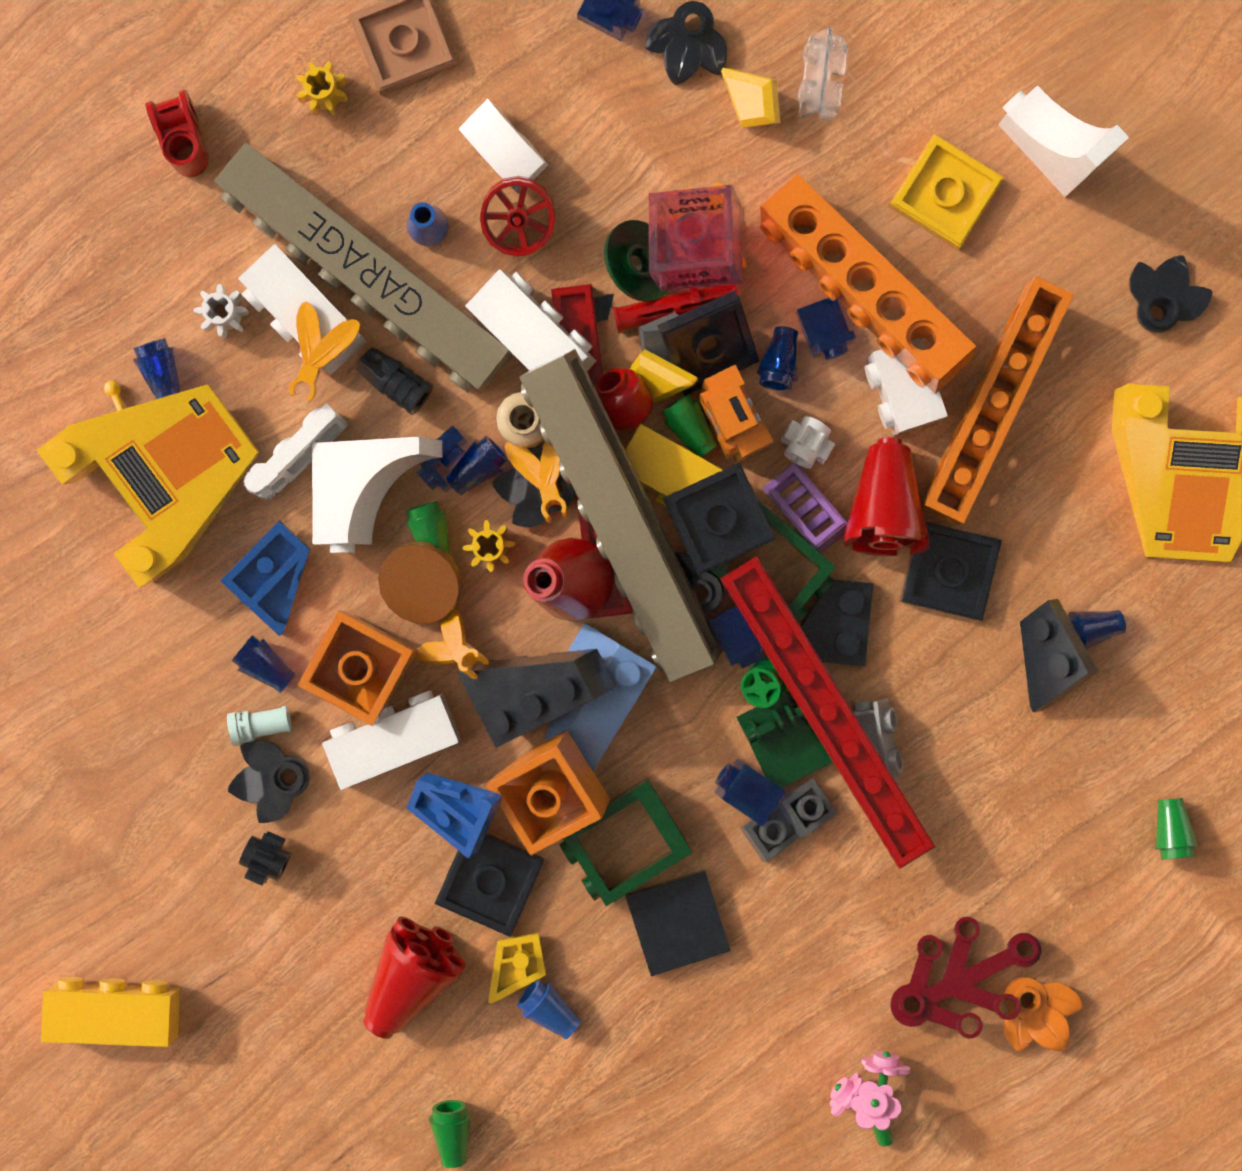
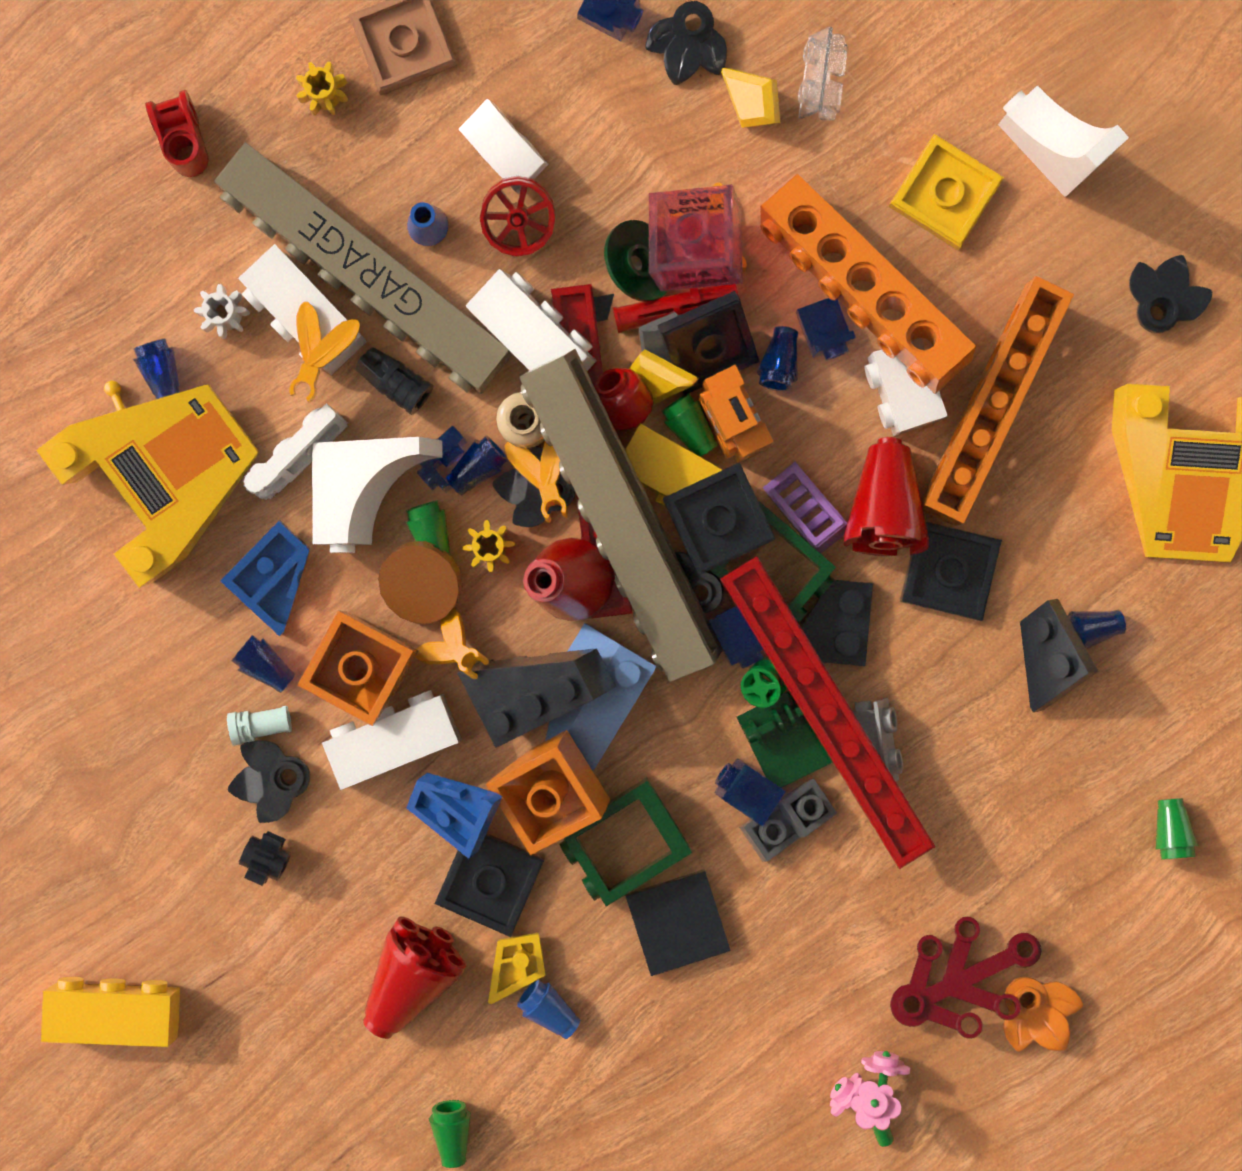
white gear [780,416,835,469] -> none

